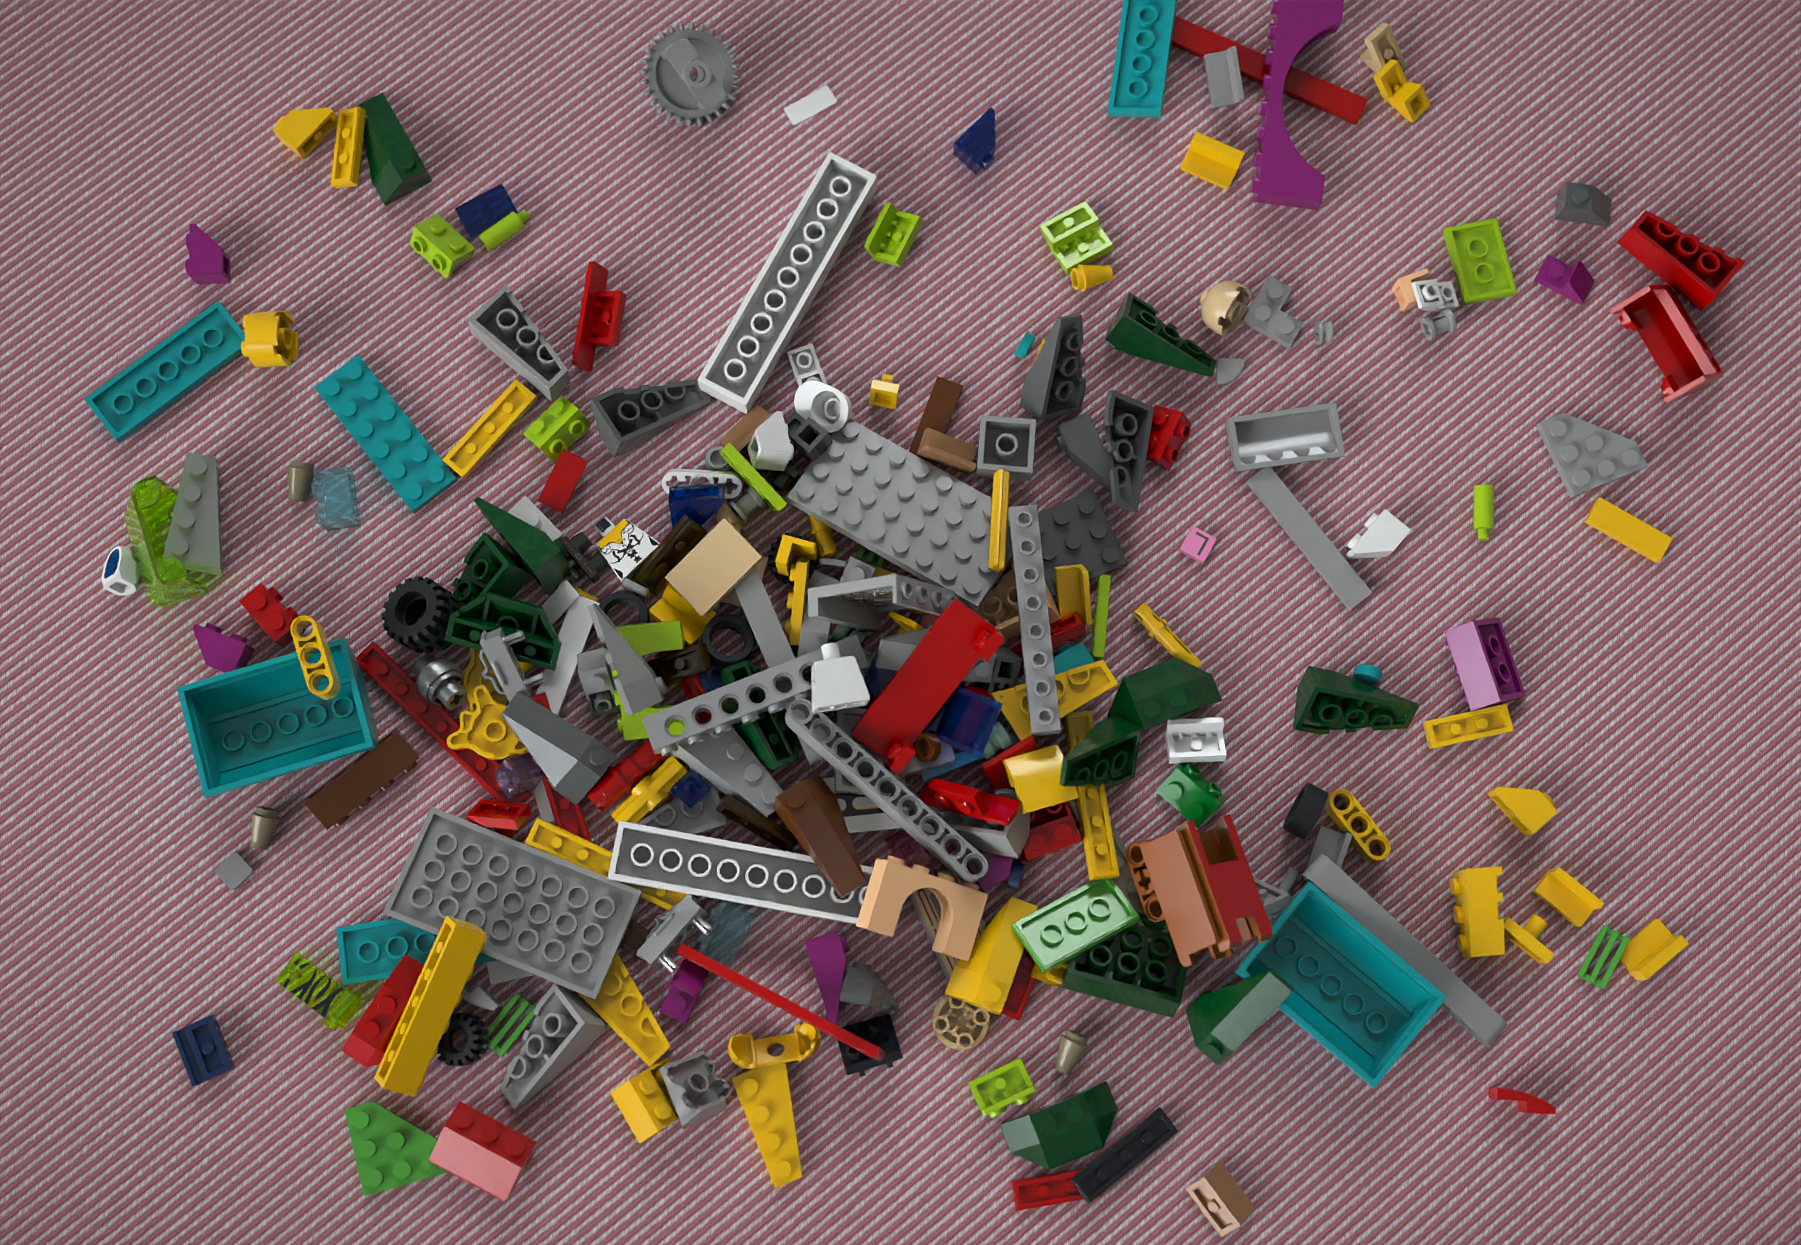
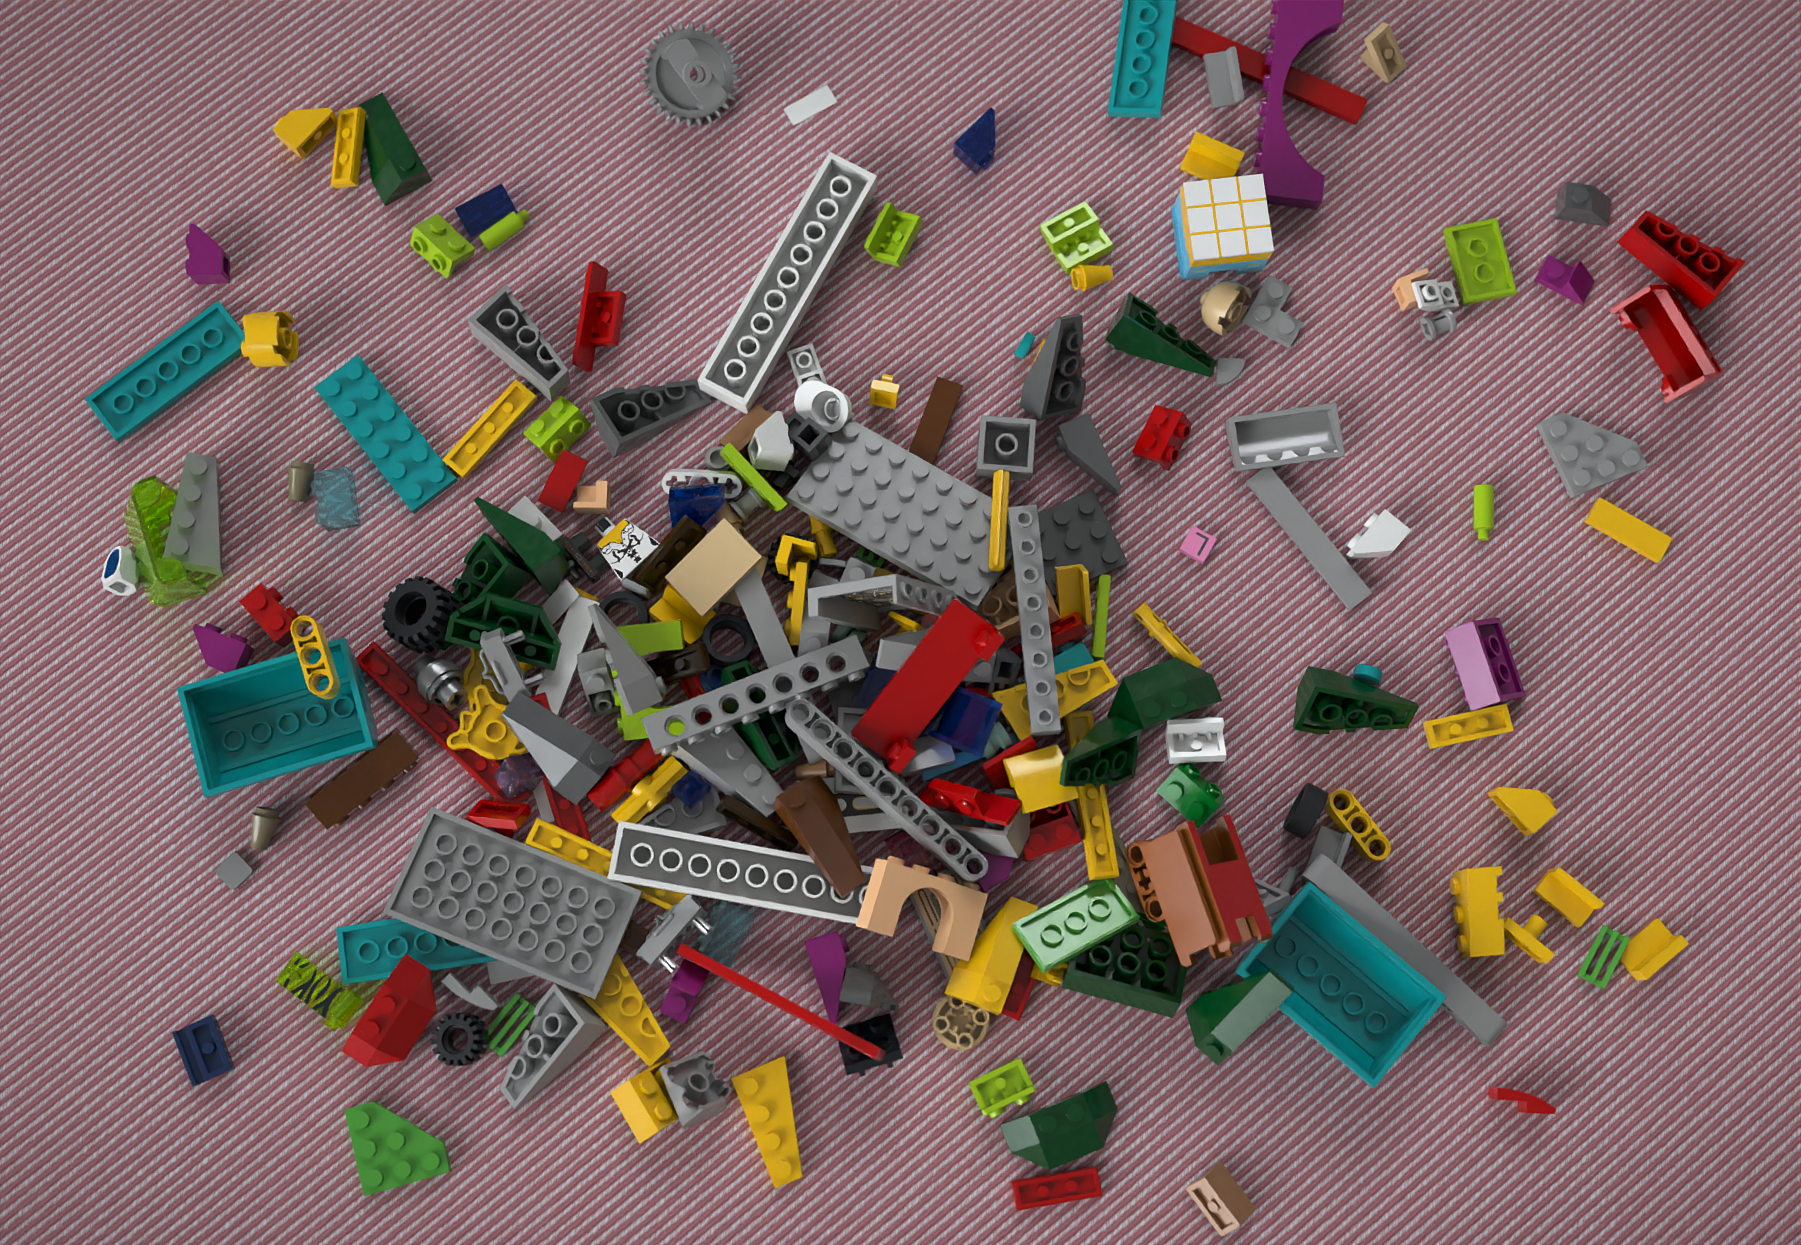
yellow brick [374,916,487,1097] -> none
slope [429,1101,537,1203] -> none
yellow piece [728,1022,821,1069] -> none
white torso [811,643,870,714] -> none
reddish brown tile [914,733,941,762] -> none
medium nougat panel [917,428,978,474] -> none
dark blue tile [1007,861,1026,891] -> none
dark tan cone [1054,1029,1088,1075] -> none
black tile [1069,1107,1178,1204] -> none
dark grey wedge [1104,390,1154,512] -> none
light grey bush [1314,320,1333,345] -> none
yellow slope [1373,59,1431,123] -> none
none -> light nougat panel [573,481,611,514]
none -> medium nougat cone [795,759,835,781]
none -> white piece [1172,174,1274,280]

